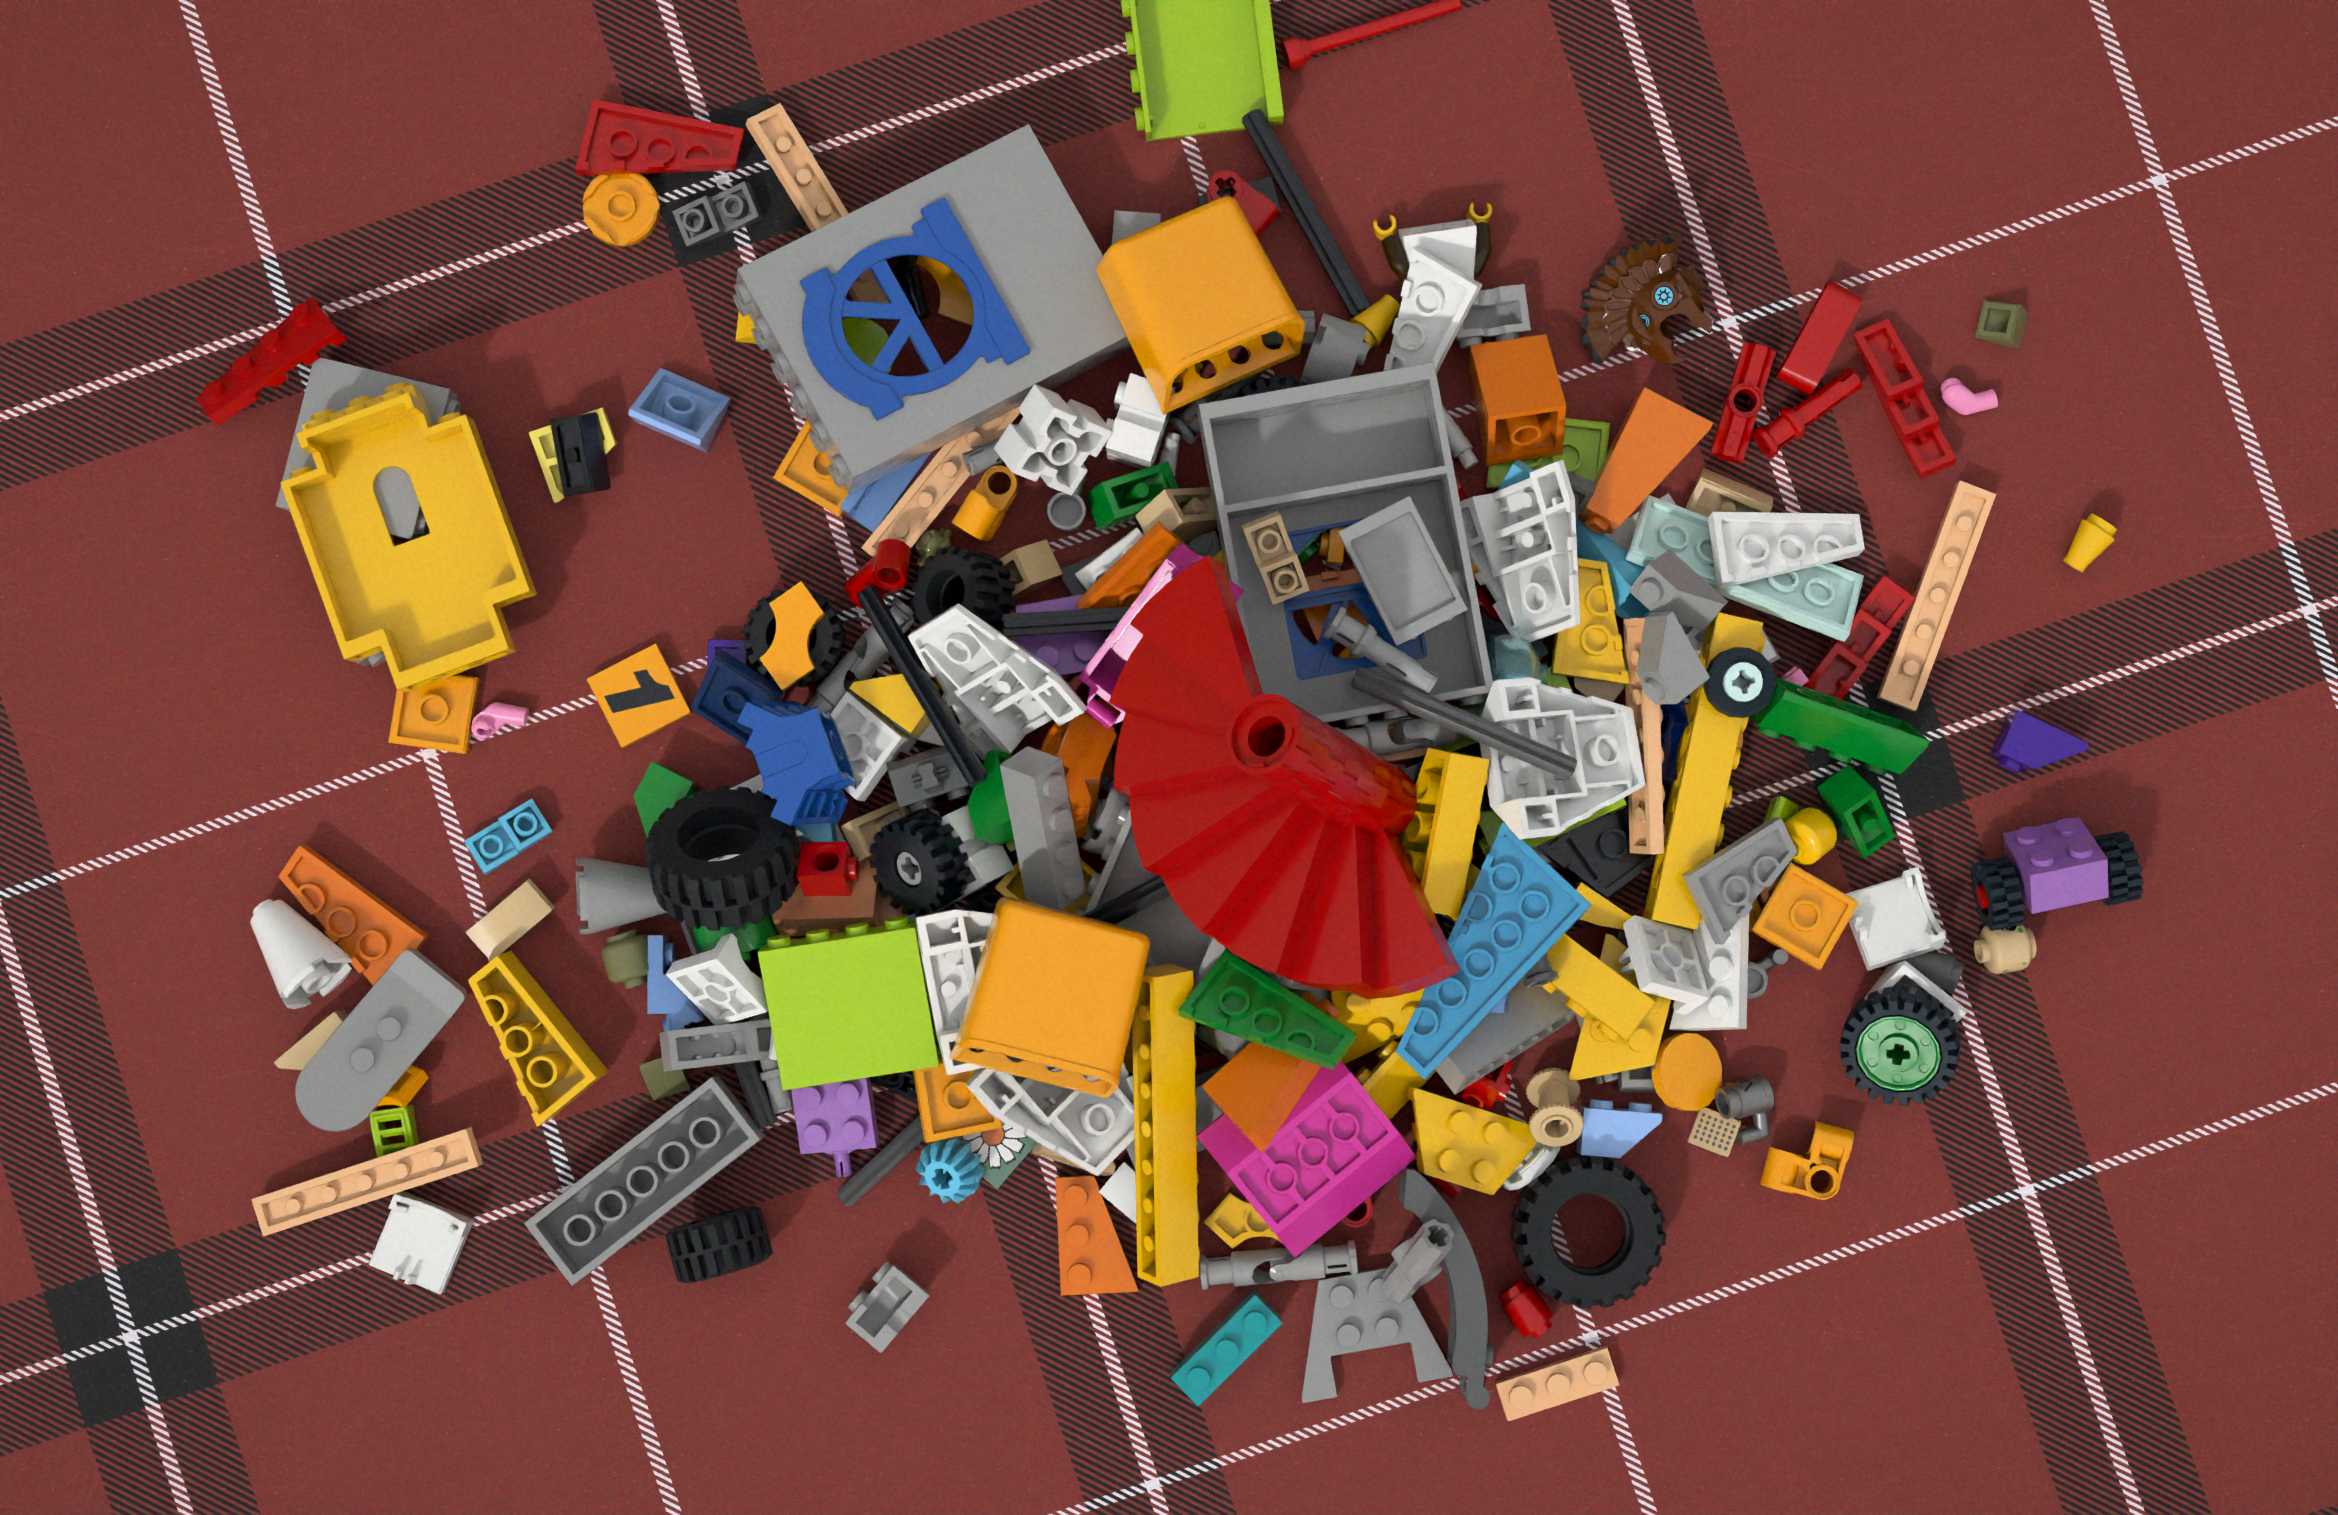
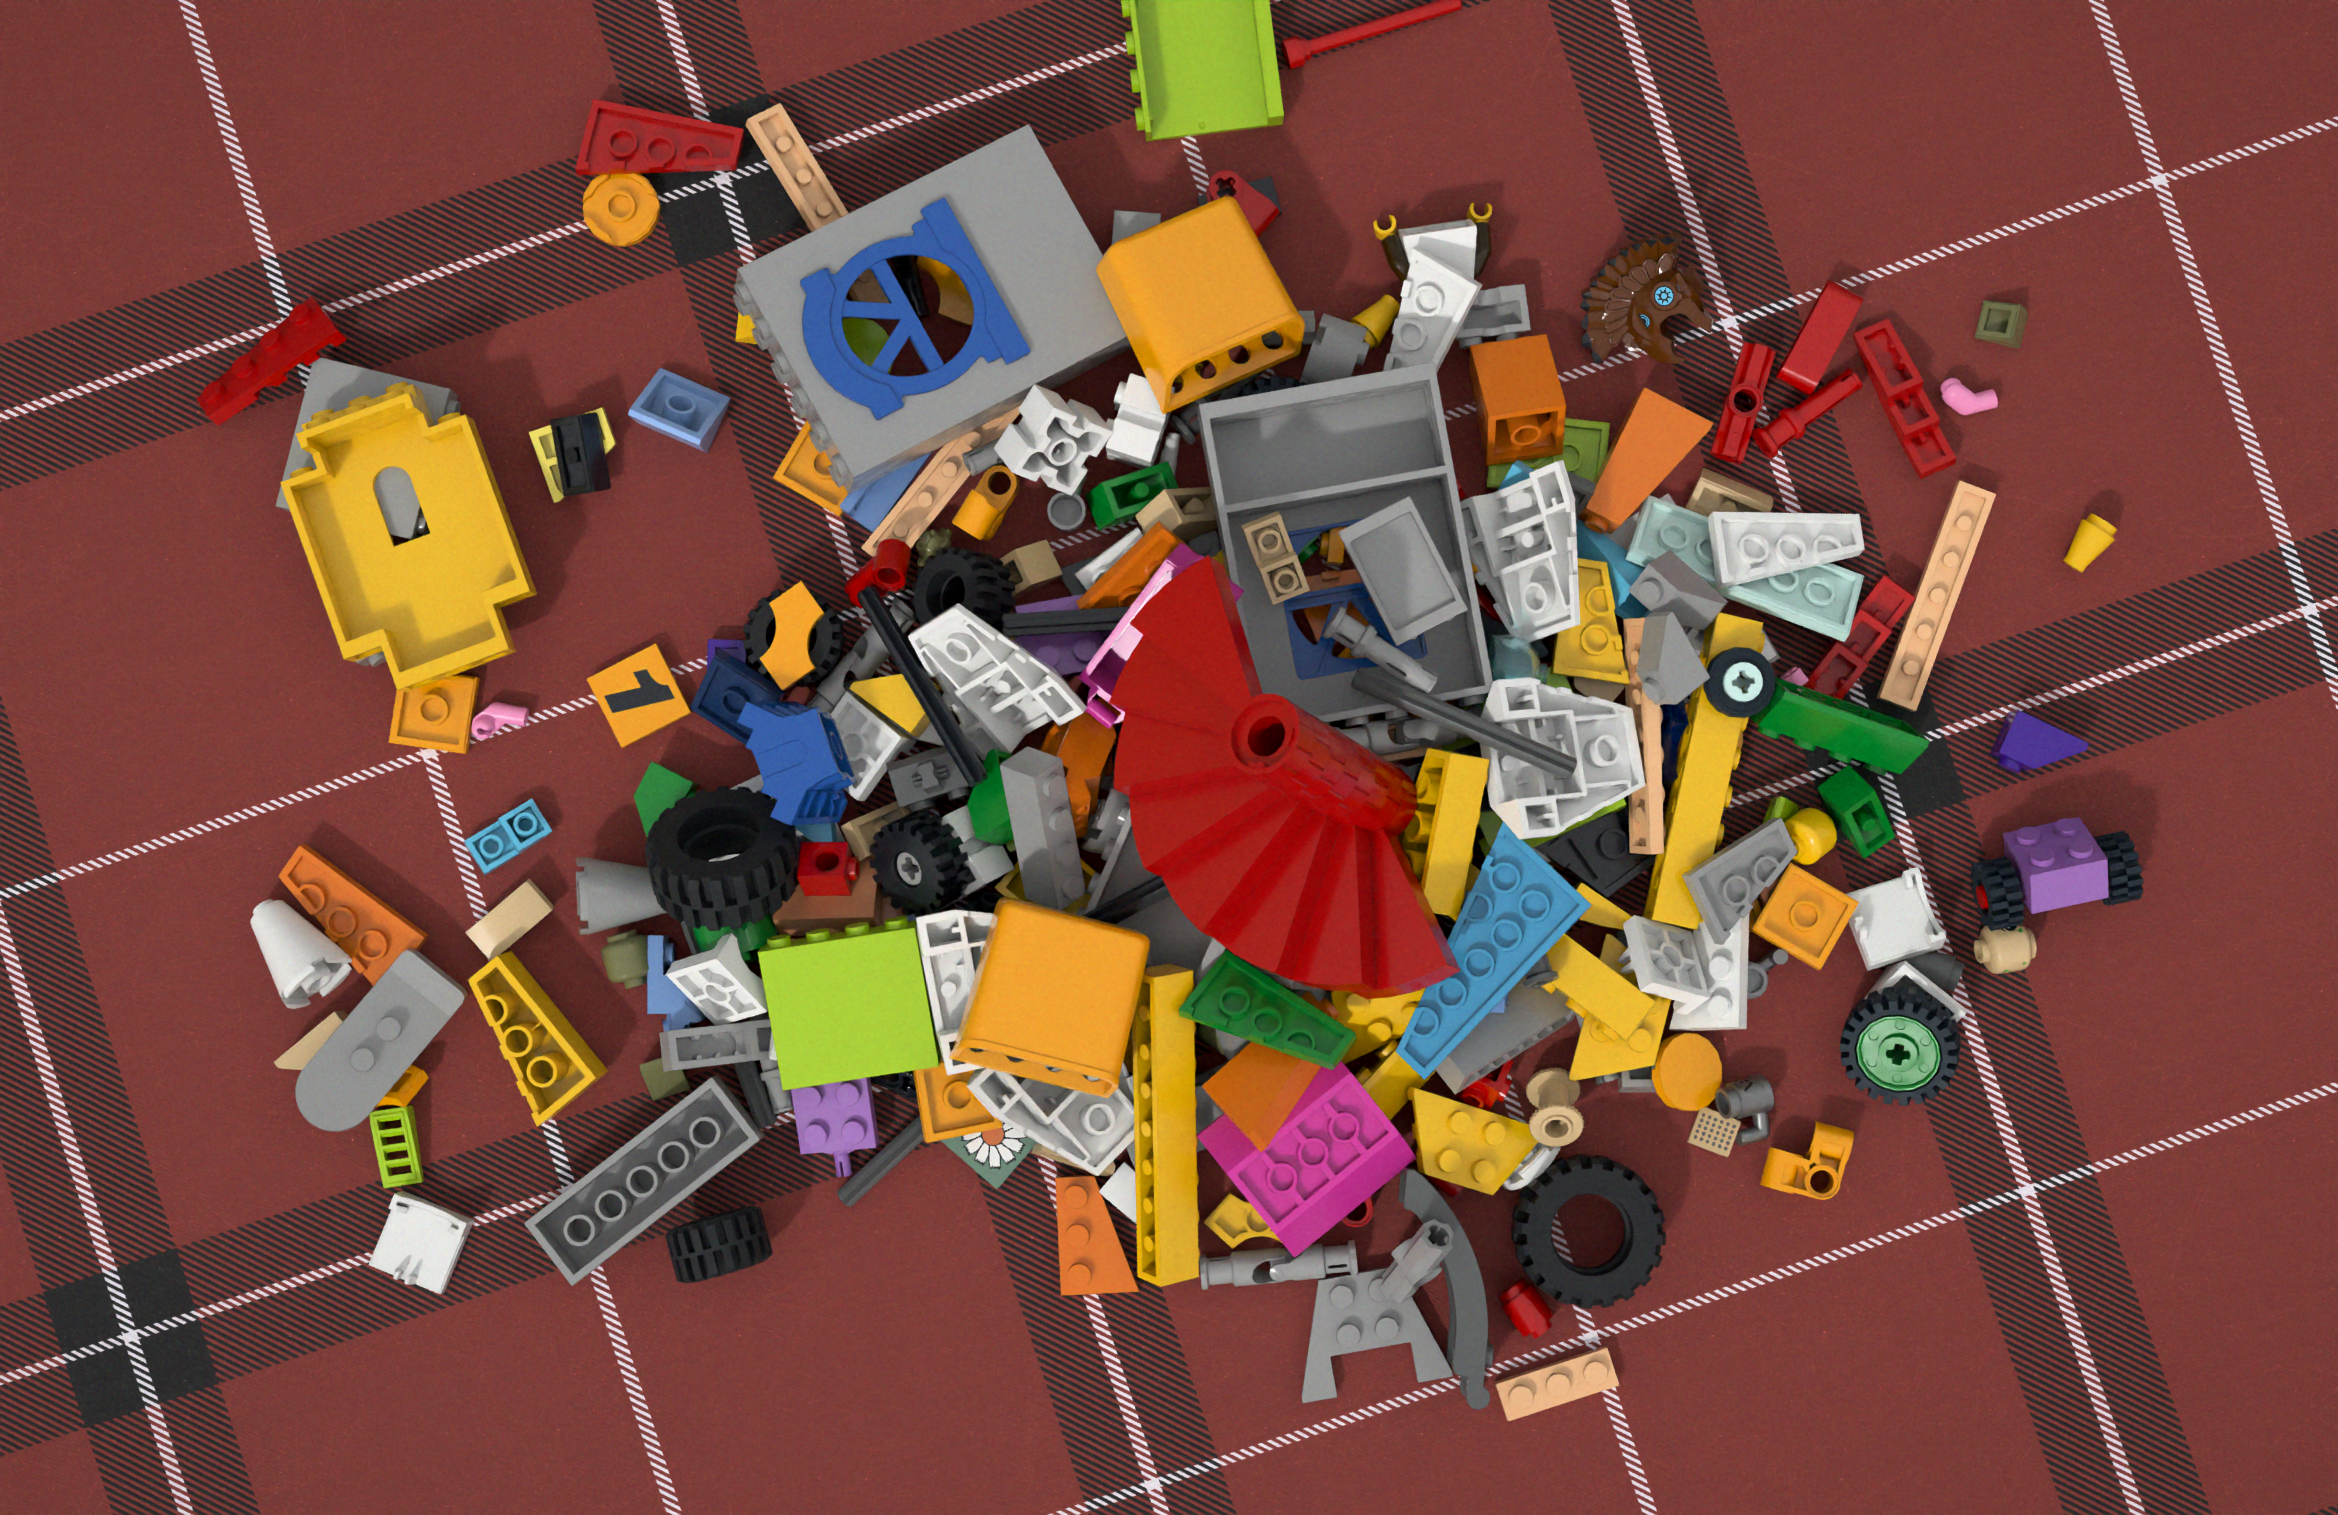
light nougat plate [251,1127,483,1236] -> none
flat silver slope [672,181,764,247] -> none
light grey cylinder [845,1261,930,1353] -> none
medium azure gear [915,1137,985,1204] -> none
teal brick [1170,1290,1283,1406] -> none
black axle [1242,109,1370,317] -> none
white animal [1442,404,1479,470] -> none
light blue slope [1576,1099,1662,1158] -> none

